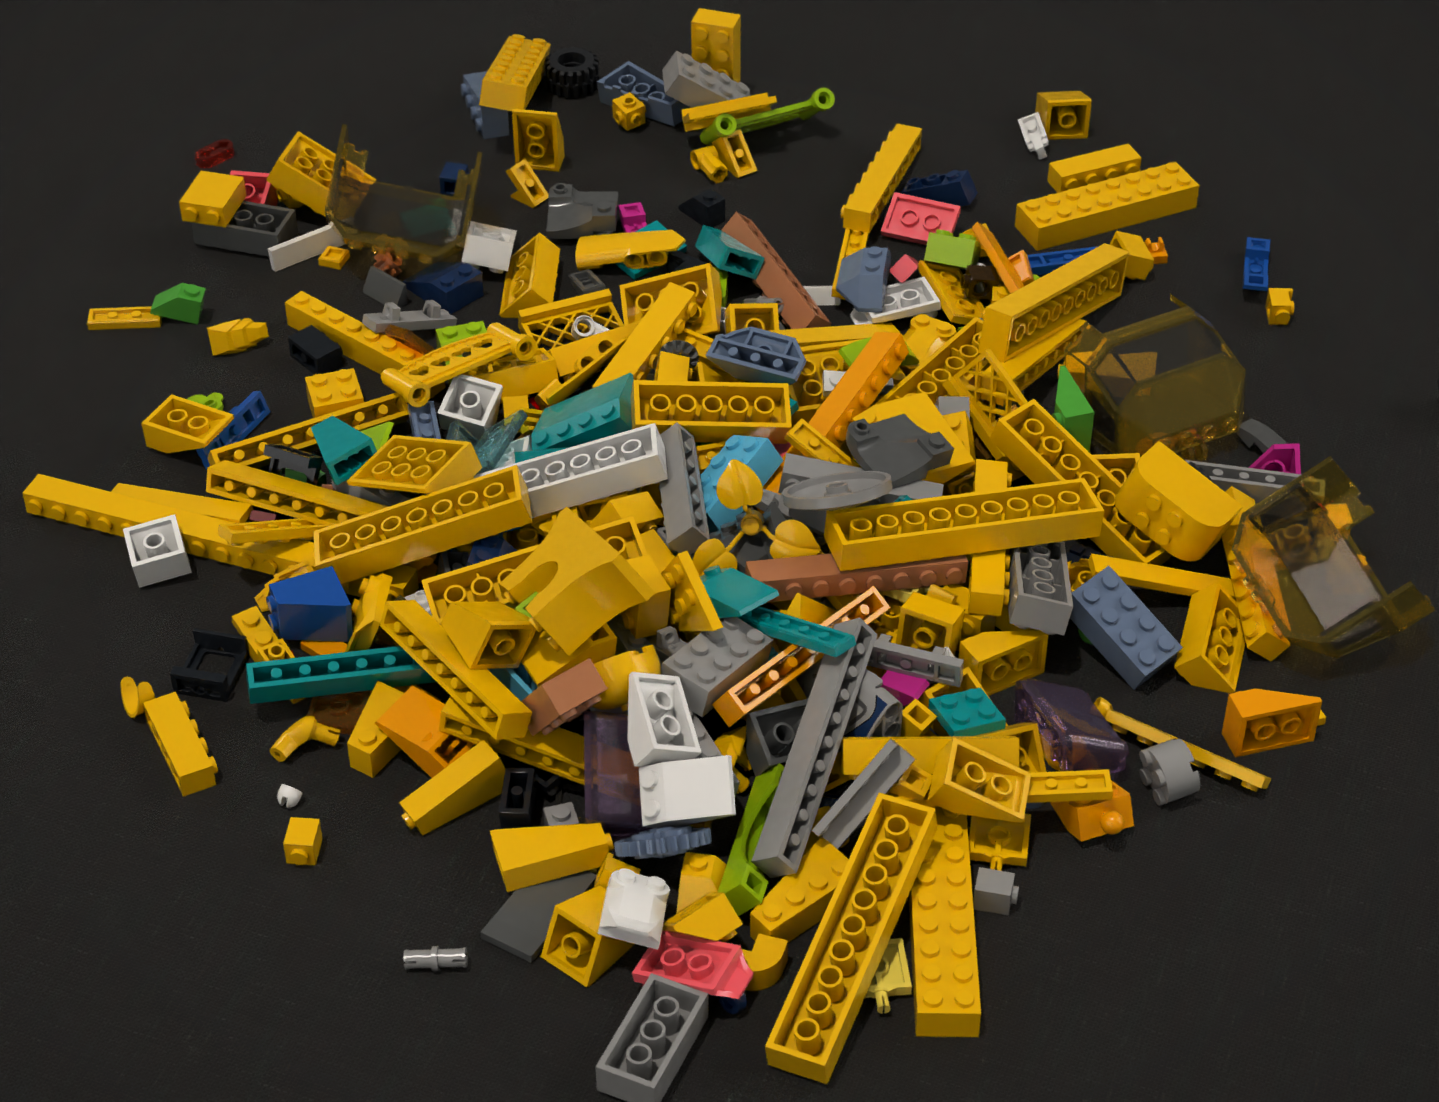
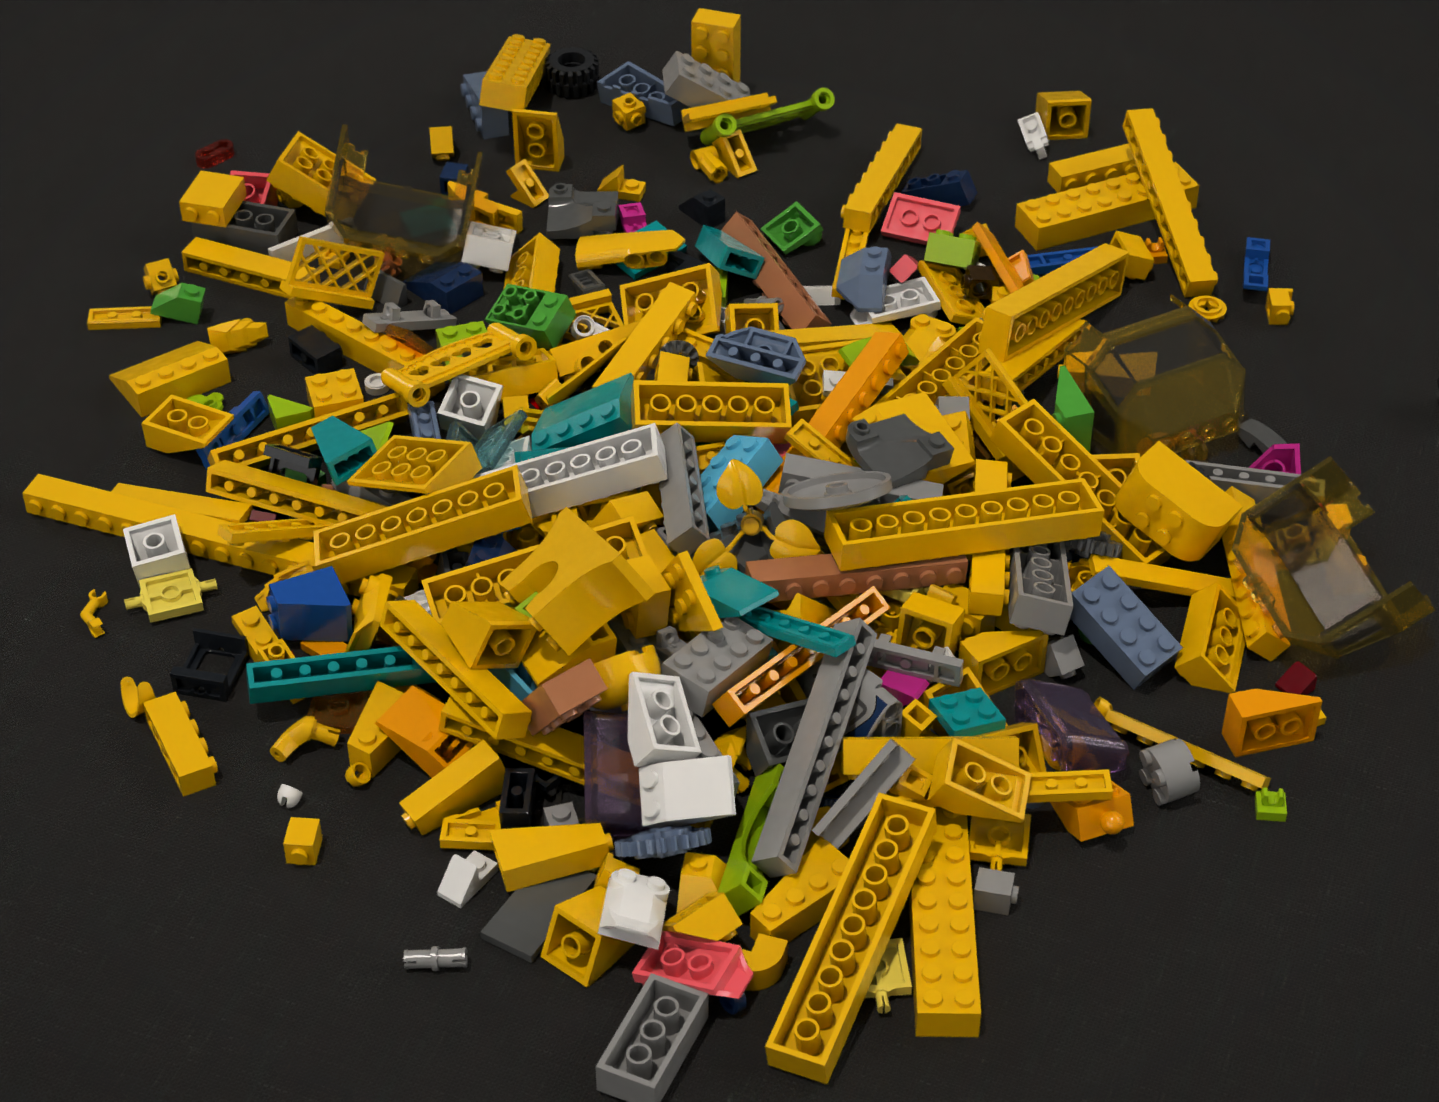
none -> yellow arm [80,589,108,638]
none -> yellow slope [109,341,231,417]
none -> light yellow plate [124,568,218,623]
none -> yellow brick [143,258,179,295]
none -> yellow brick [181,237,321,299]
none -> lime slope [267,395,314,430]
none -> yellow fence [279,236,385,310]
none -> yellow hinge [345,762,371,787]
none -> white tile [364,373,390,396]
none -> yellow slope [429,126,454,161]
none -> white slope [437,850,498,908]
none -> yellow wing [439,800,501,850]
none -> yellow slope [447,181,523,234]
none -> bright green slope [485,284,576,350]
none -> yellow slope [597,165,646,202]
none -> bright green slope [760,201,823,255]
none -> light grey slope [1044,634,1084,680]
none -> dark grey gear [1064,531,1123,558]
none -> yellow brick [1122,108,1218,297]
none -> yellow gear [1188,296,1227,323]
none -> lime tile [1254,787,1287,822]
none -> dark red slope [1275,661,1317,695]

